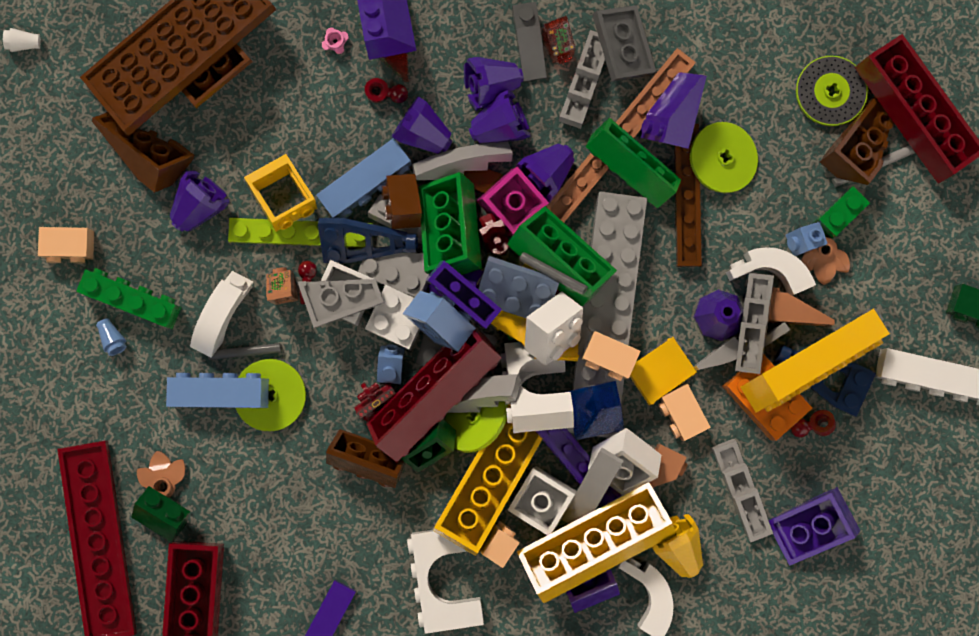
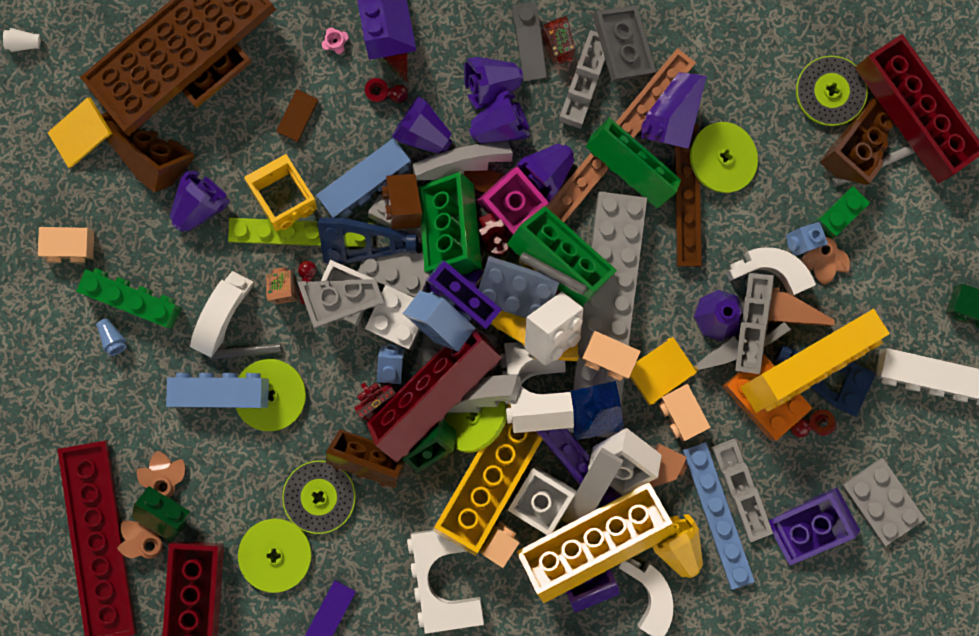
none -> yellow piece [48,97,112,168]
none -> nougat plate [117,521,163,559]
none -> lime piece [238,518,312,593]
none -> reddish brown tile [276,89,319,143]
none -> flat silver piece [282,460,356,534]
none -> medium blue plate [682,442,755,590]
none -> light grey plate [841,458,925,547]

